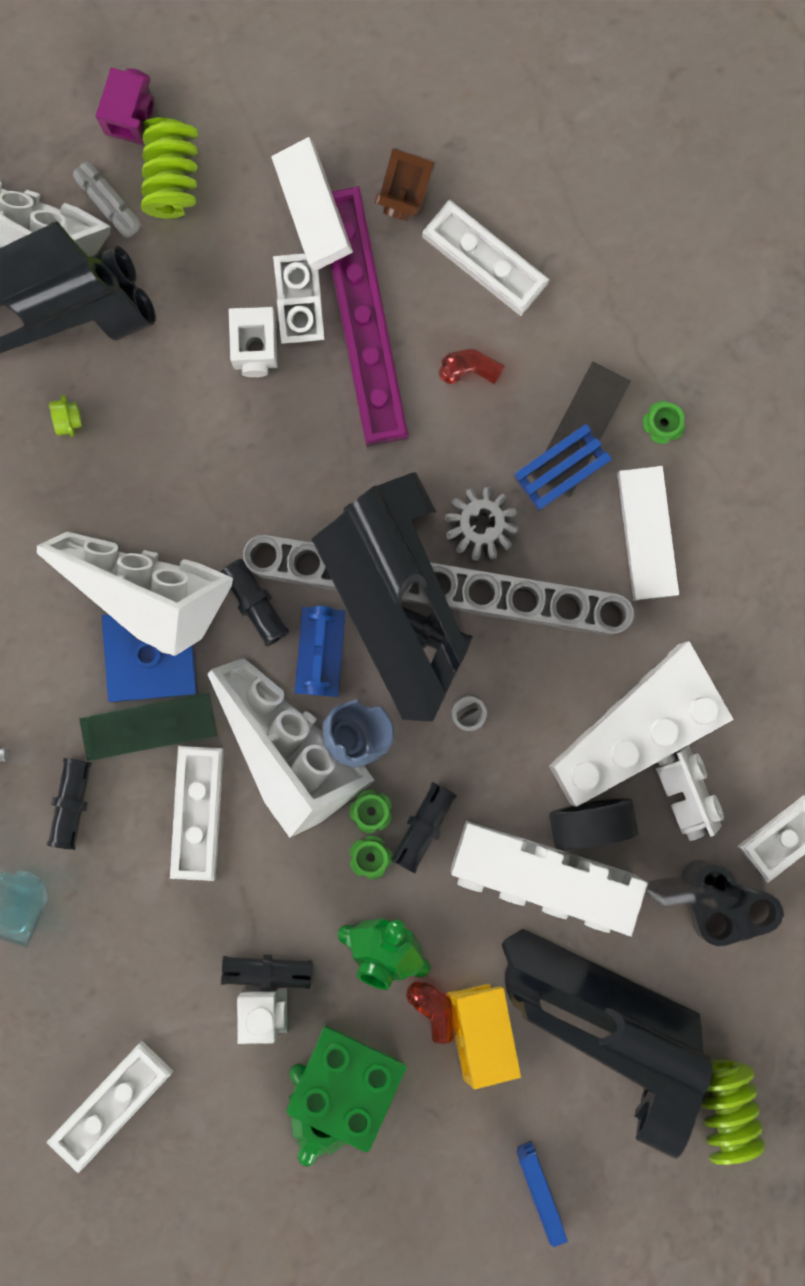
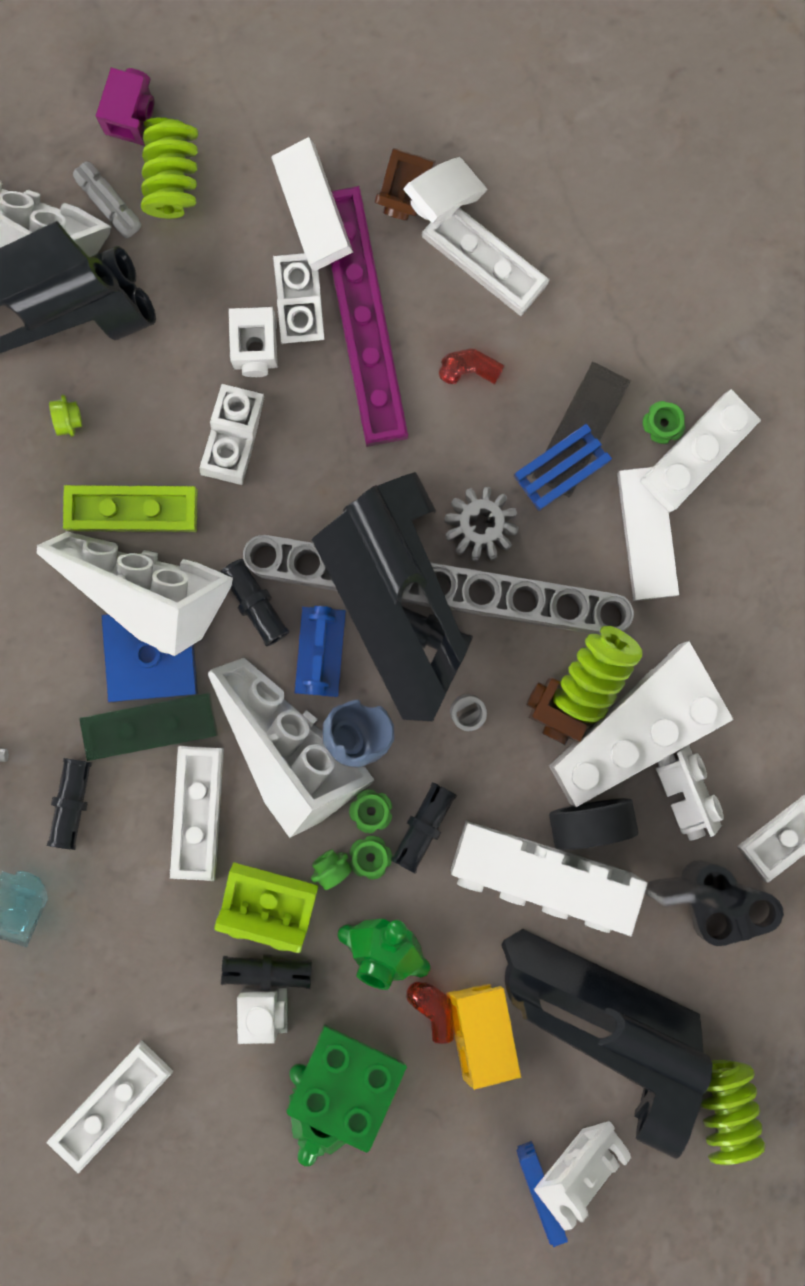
none -> lime plate [63,485,198,532]
none -> white slope [199,384,264,485]
none -> lime bracket [214,862,319,953]
none -> bright green plate [311,849,352,890]
none -> white slope [404,157,488,223]
none -> reddish brown bracket [526,678,588,745]
none -> white hinge [534,1121,631,1230]
none -> lime piece [553,626,642,724]
none -> white plate [640,389,761,512]

